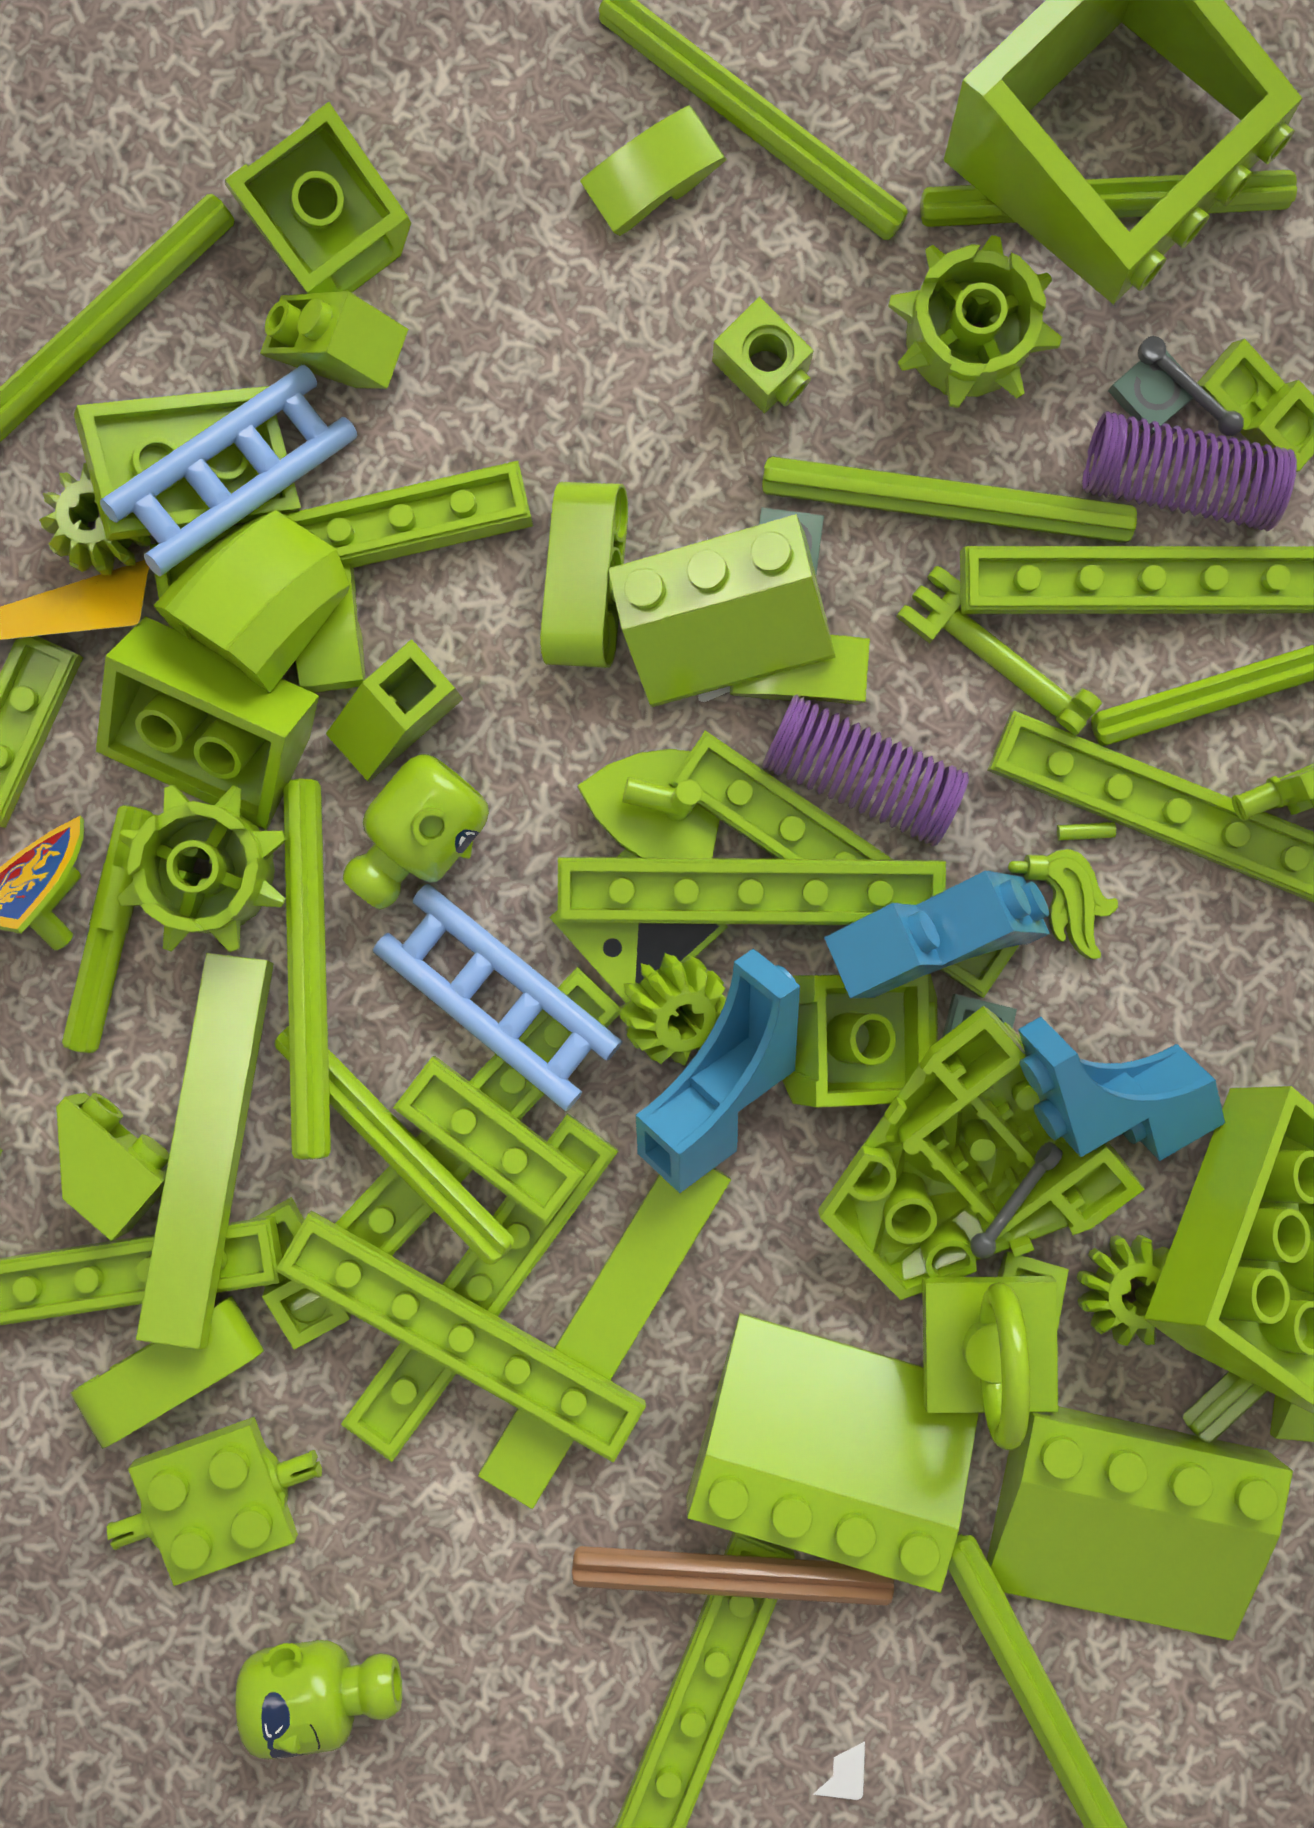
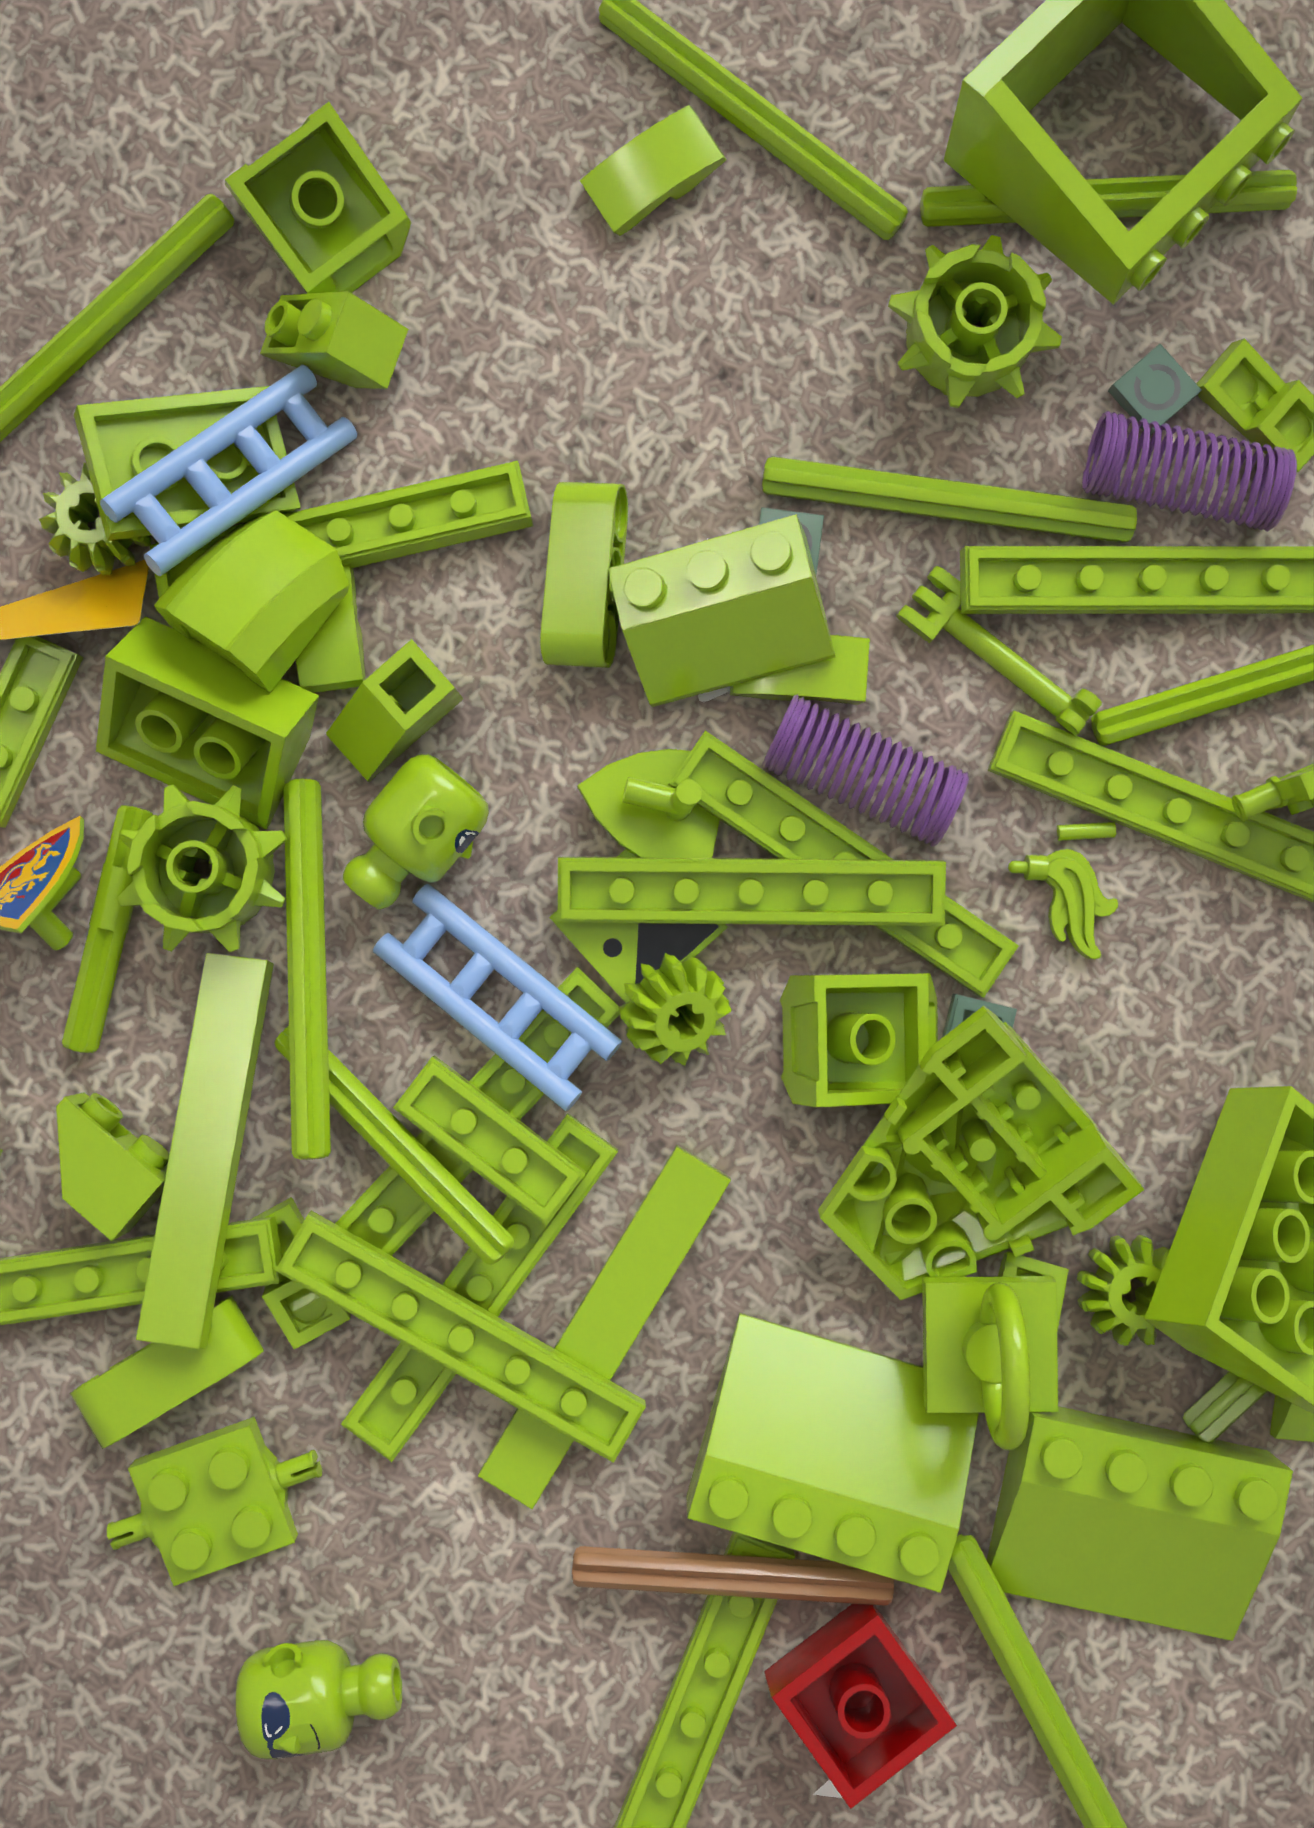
dark azure arch [636,948,800,1193] -> none
lime brick [712,296,814,414] -> none
dark azure arch [824,870,1050,998] -> none
dark grey hinge [970,1142,1063,1259] -> none
dark azure arch [1018,1017,1225,1161] -> none
dark grey hinge [1138,336,1244,436] -> none
none -> red brick [764,1604,957,1809]

